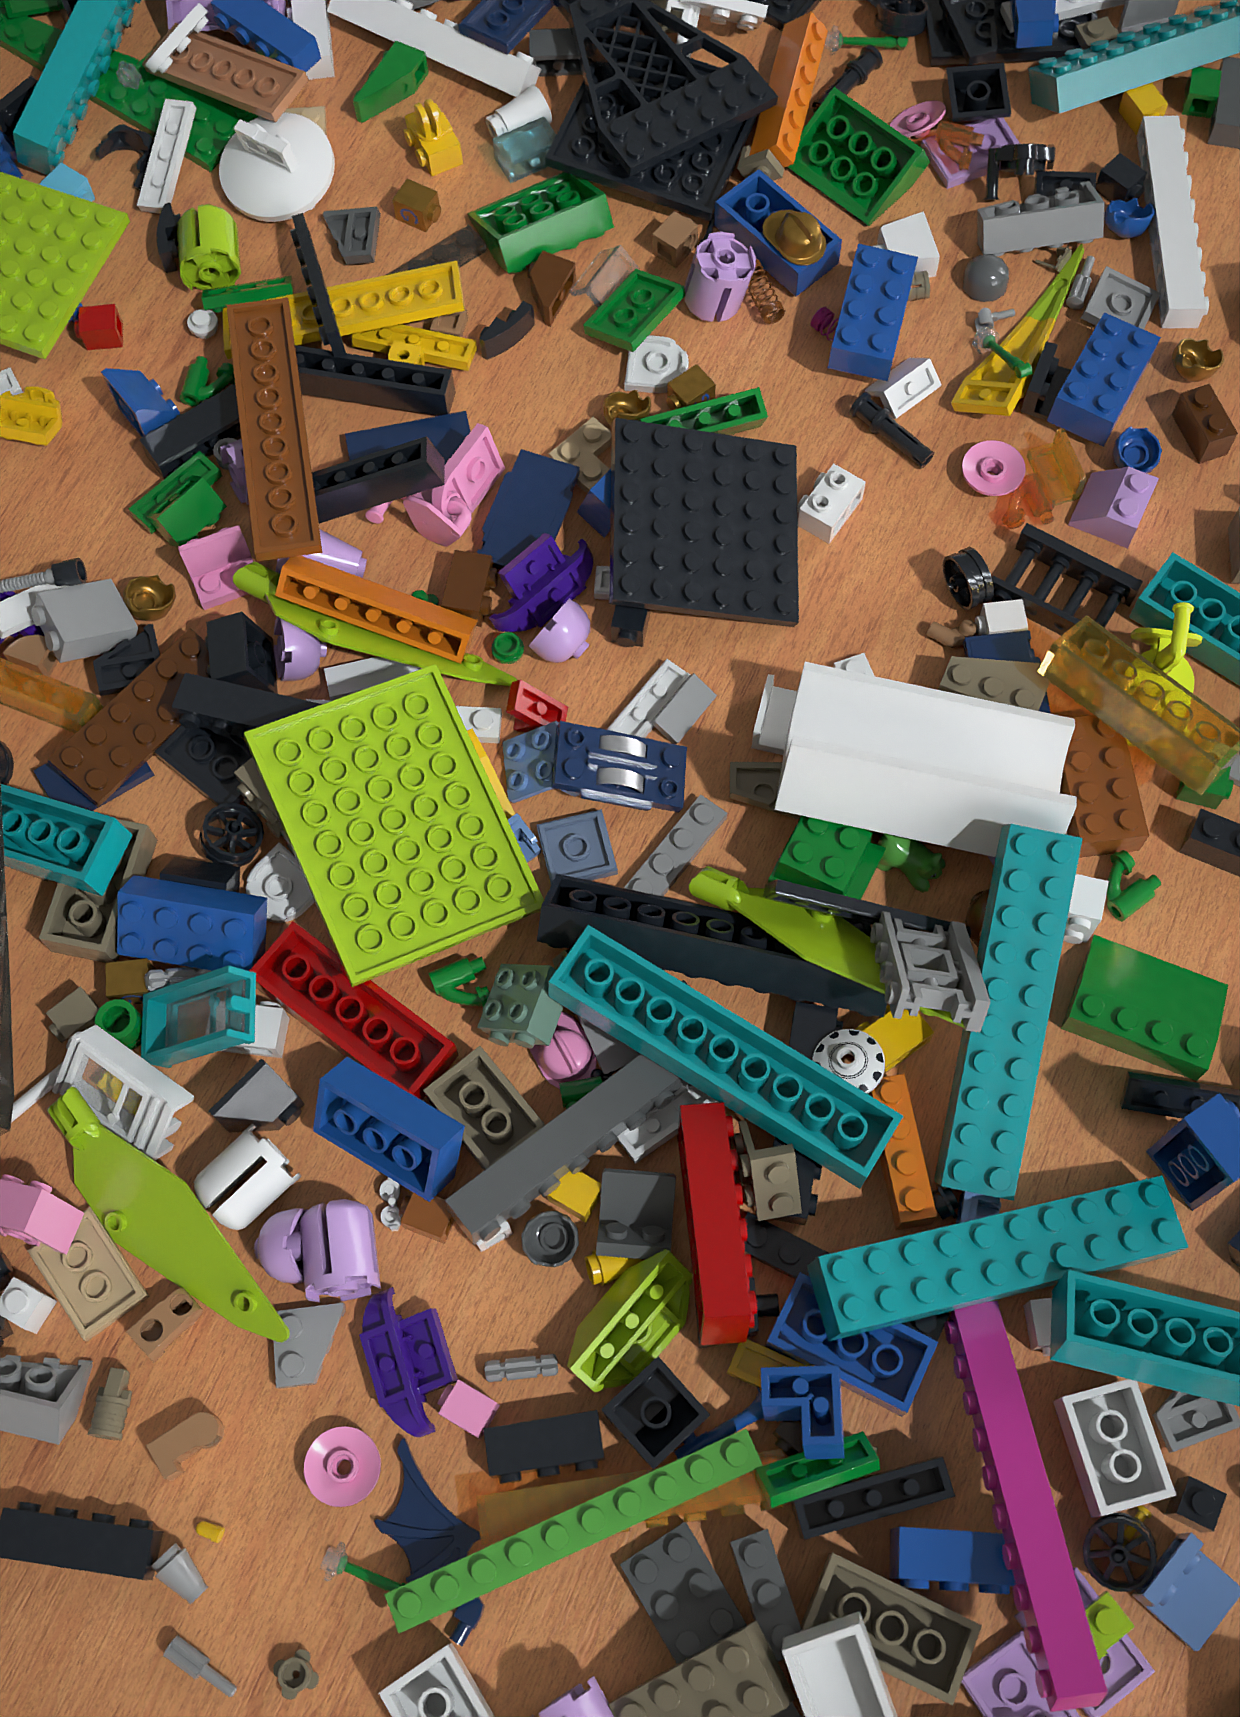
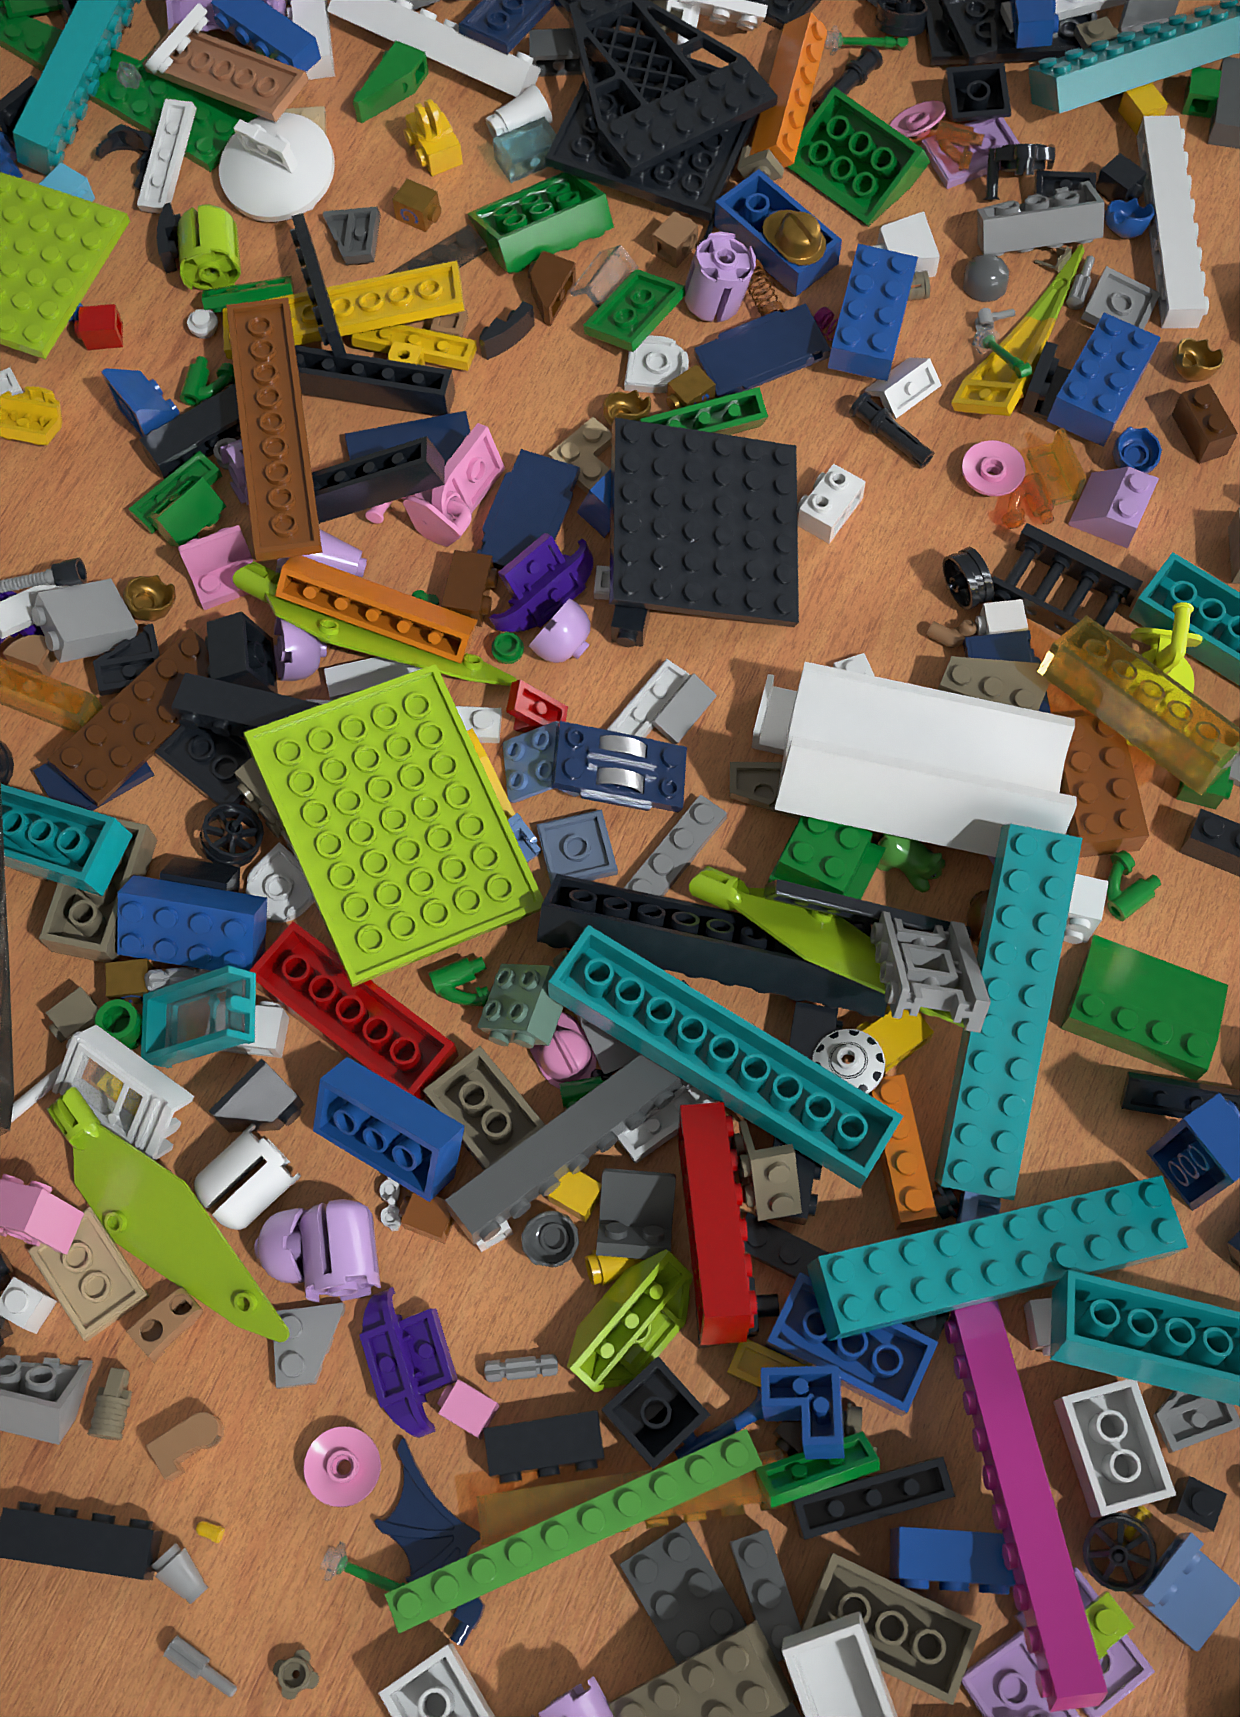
none -> dark blue piece [694,303,831,398]
none -> dark tan plate [842,1402,863,1437]

